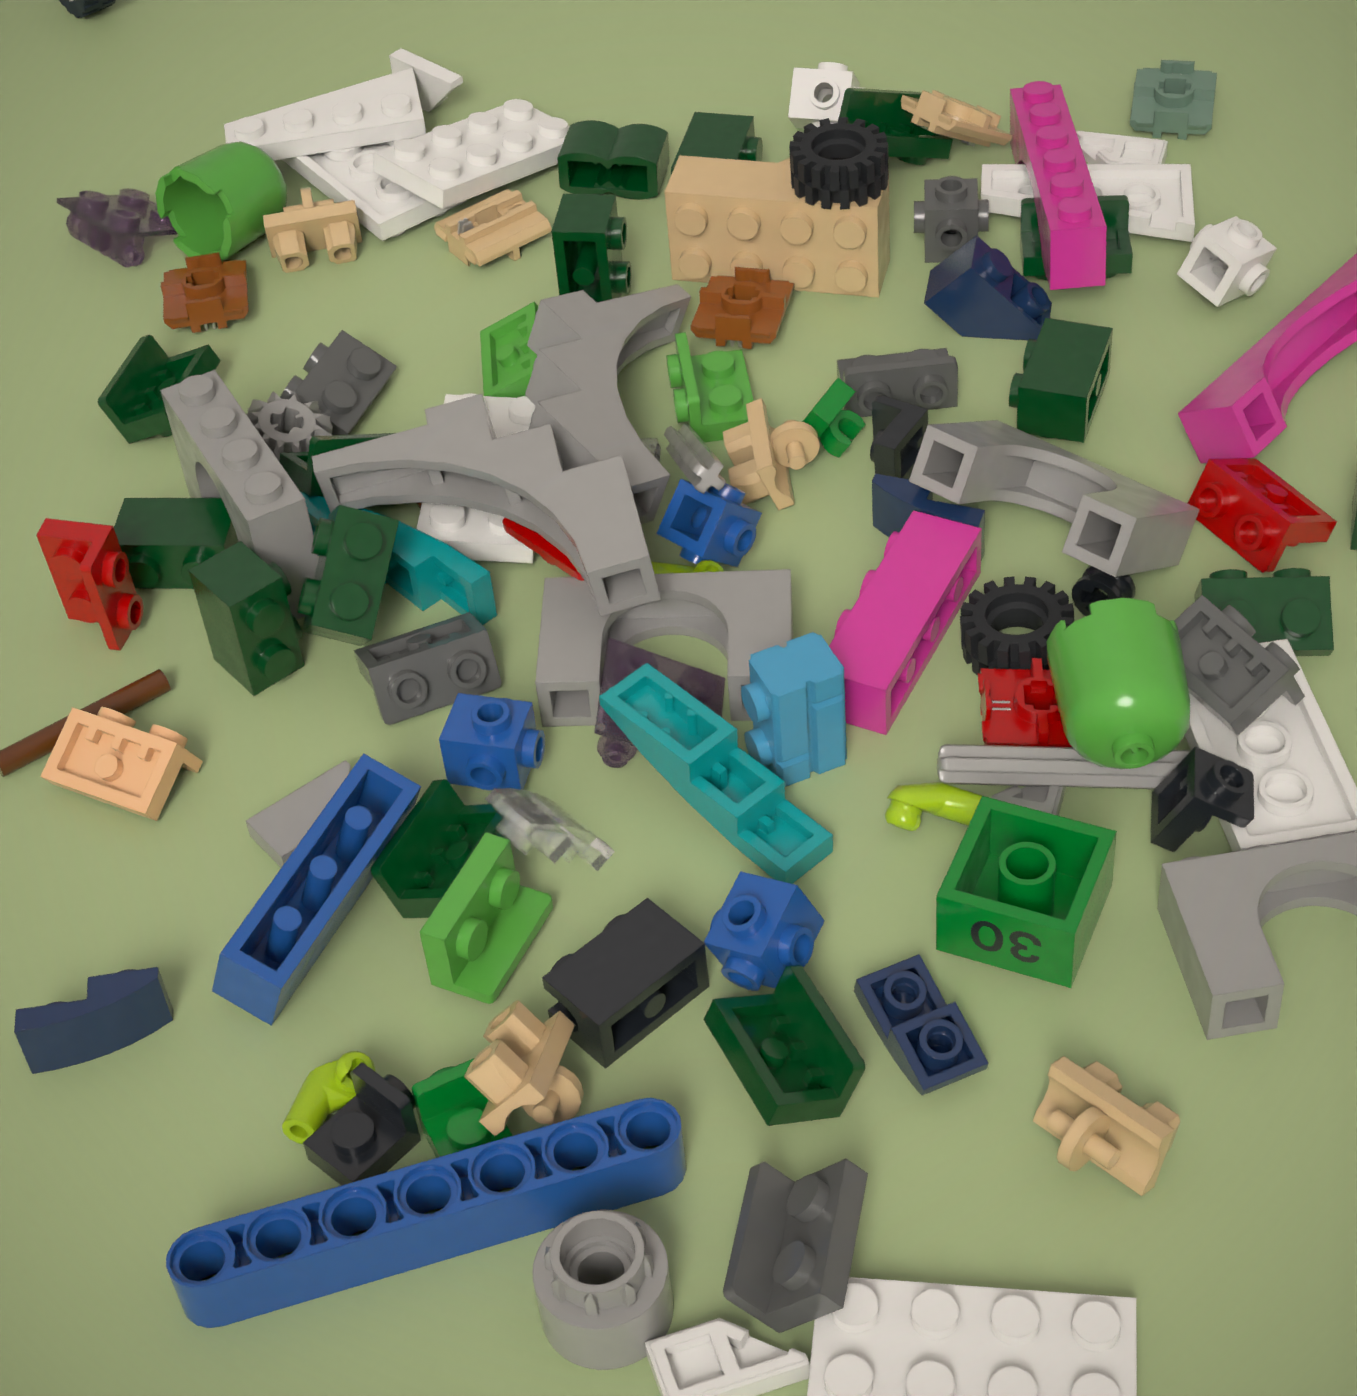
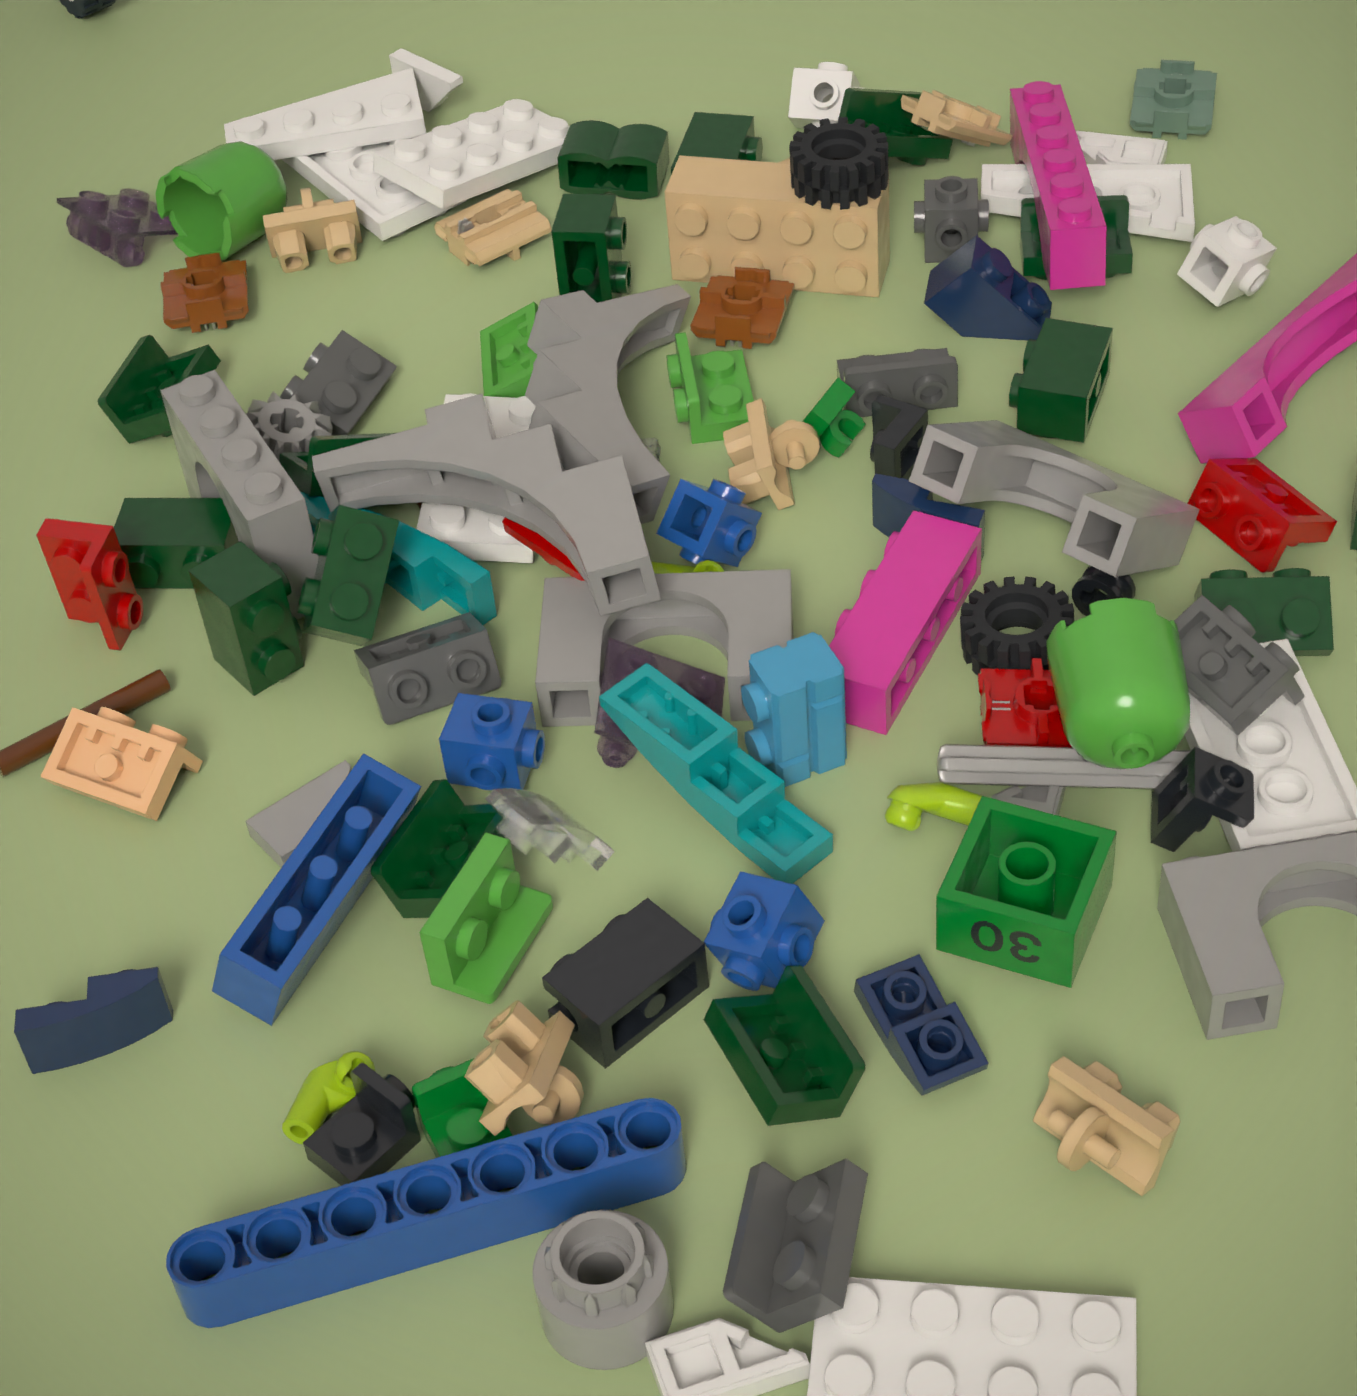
light grey axle [664,423,726,494] -> none

